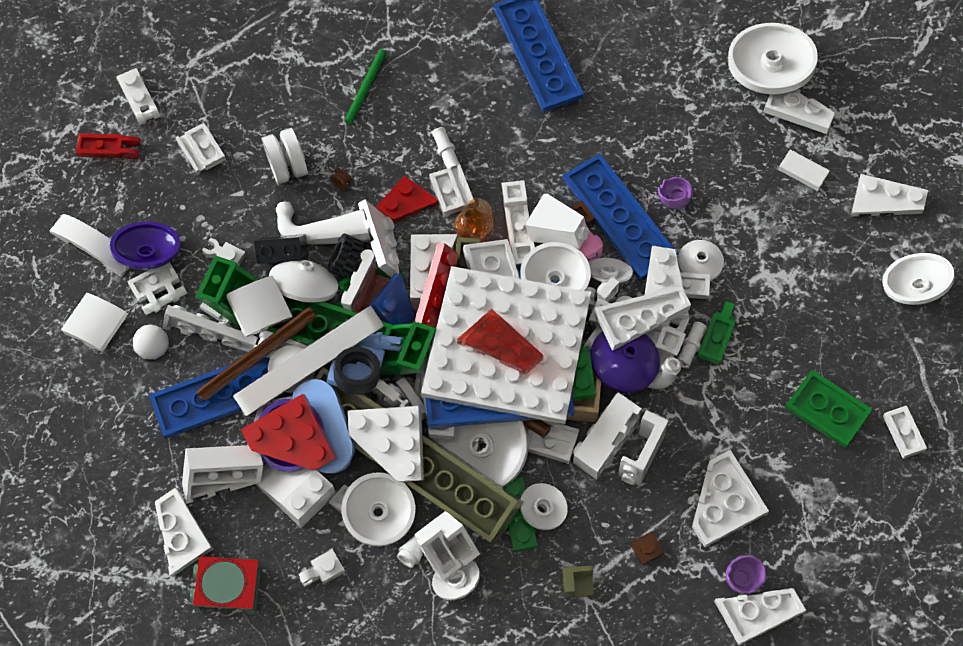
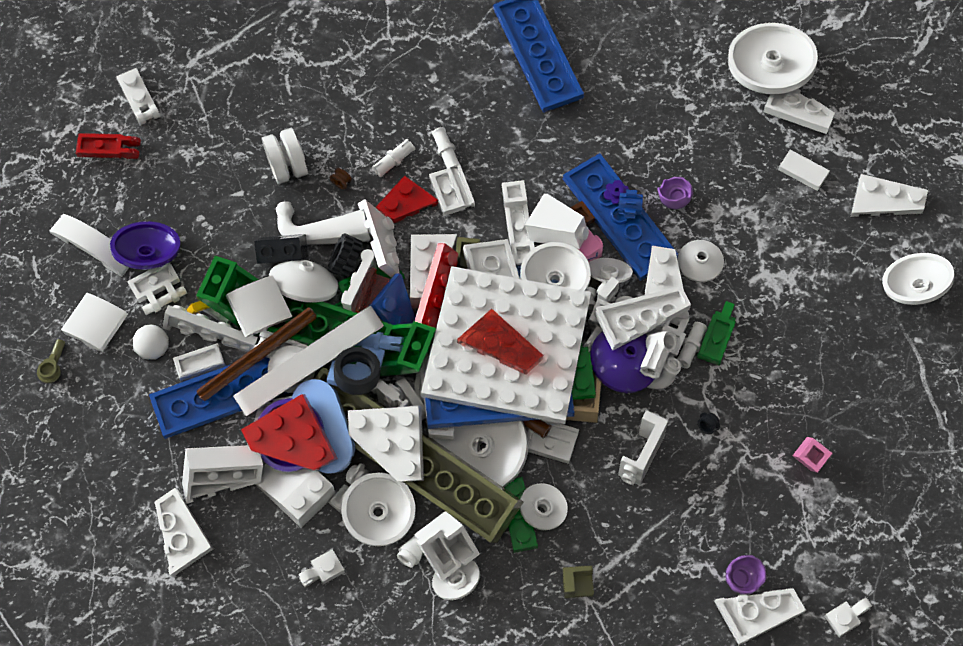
white plate [175,123,226,175] -> none
panel [190,557,261,615] -> none
white plate [202,238,246,266] -> none
green bar [344,49,387,125] -> none
clear orange piece [454,198,494,242] -> none
white wedge [572,392,642,480] -> none
reddish brown plate [630,531,664,566] -> none
white plate [680,272,710,299] -> none
white plate [692,450,769,547] -> none
green plate [785,370,873,449] -> none
white plate [883,405,927,459] -> none
none -> olive plate [37,339,65,383]
none -> white tile [173,343,225,381]
none -> yellow tile [187,301,211,315]
none -> white plate [346,463,369,484]
none -> white pin [372,139,415,177]
none -> dark purple plant [604,180,629,204]
none -> blue gear [618,189,643,219]
none -> white piece [640,331,678,379]
none -> black plate [697,412,720,435]
none -> bright pink brick [792,437,832,473]
none -> white plate [824,598,872,637]

